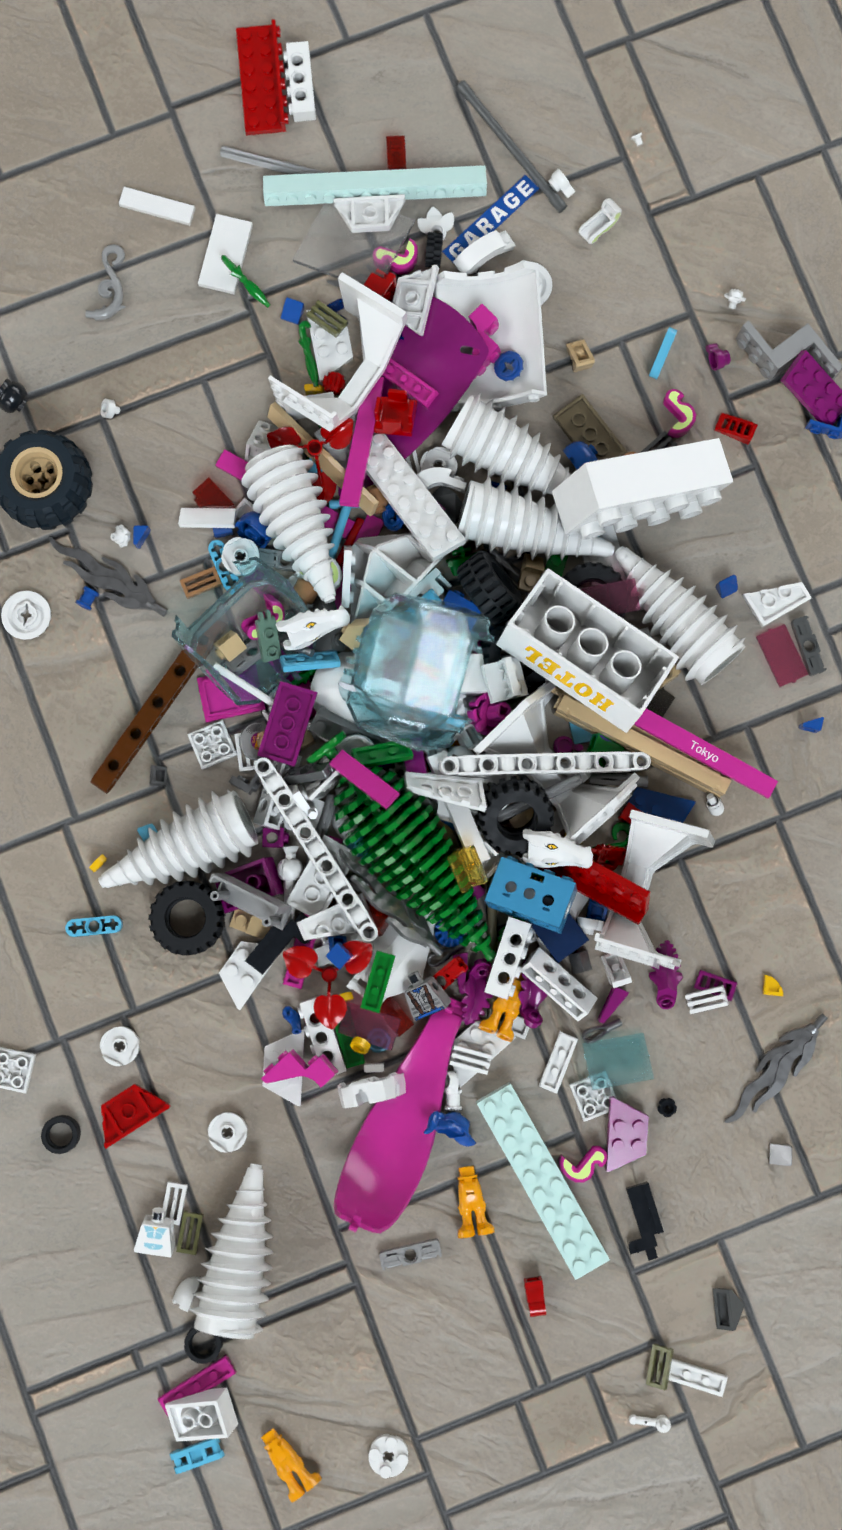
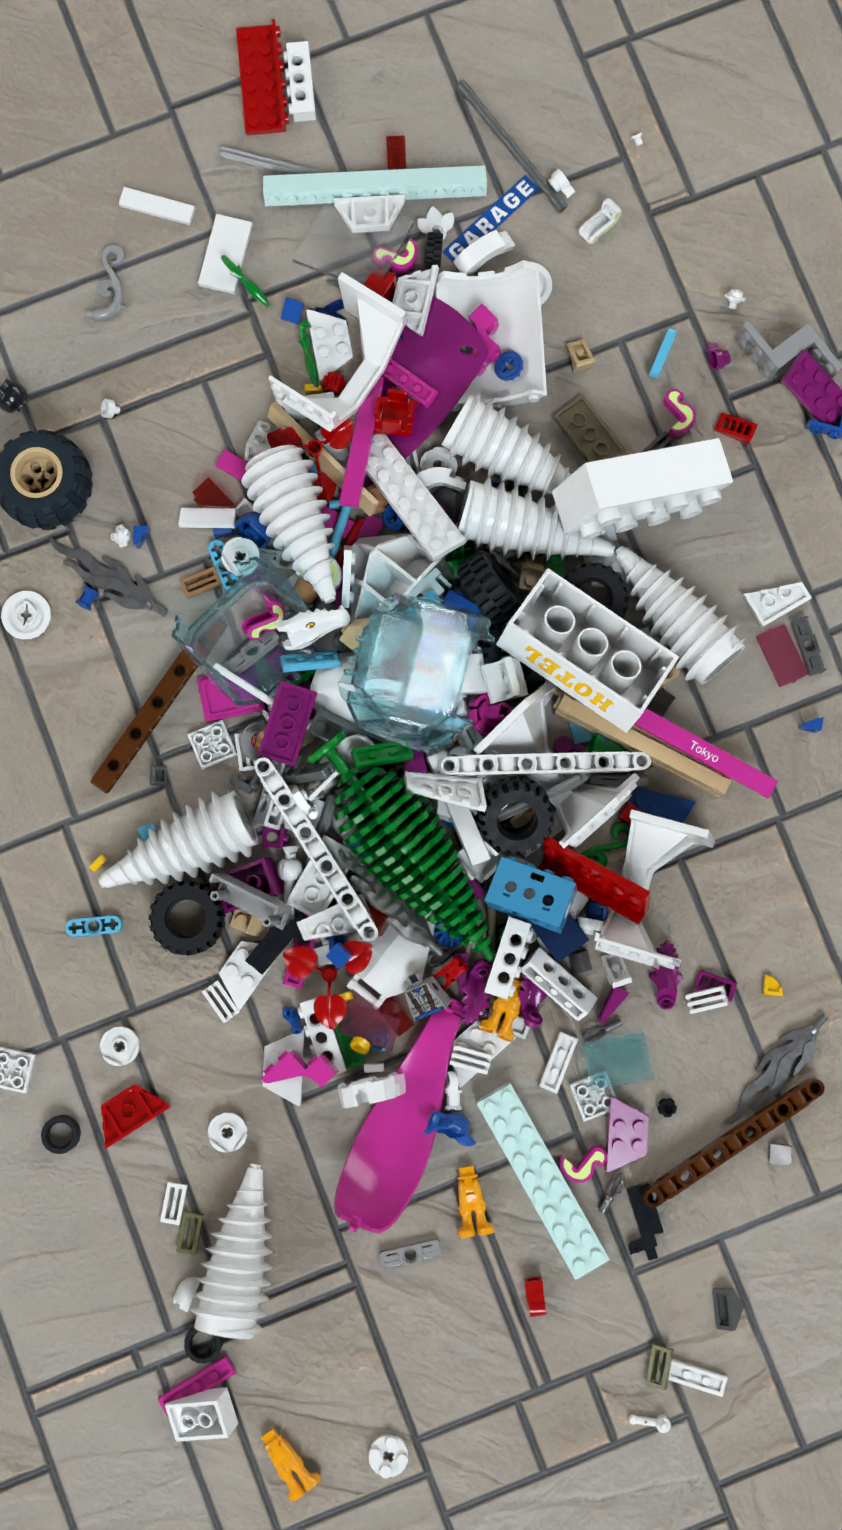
white torso [134,1207,175,1258] -> none
medium azure plate [169,1438,225,1474] -> none
tan brick [213,630,247,662] -> none
sand green hinge [255,609,281,663] -> none
olive tile [306,300,348,338] -> none
dark pink tile [329,750,400,809] -> none
green plate [360,951,396,1013] -> none
clear yellow panel [448,845,488,893] -> none
white animal [522,829,593,868] -> none
blue cylinder [563,441,598,469] -> none
clear pink piece [580,578,641,614] -> none
red piece [591,843,626,871] -> none
white cylinder [707,793,724,816] -> none
blue slope [715,574,738,598] -> none
none -> white tile [202,980,240,1023]
none -> flat silver piece [598,1173,626,1214]
none -> reddish brown beam [641,1078,825,1207]

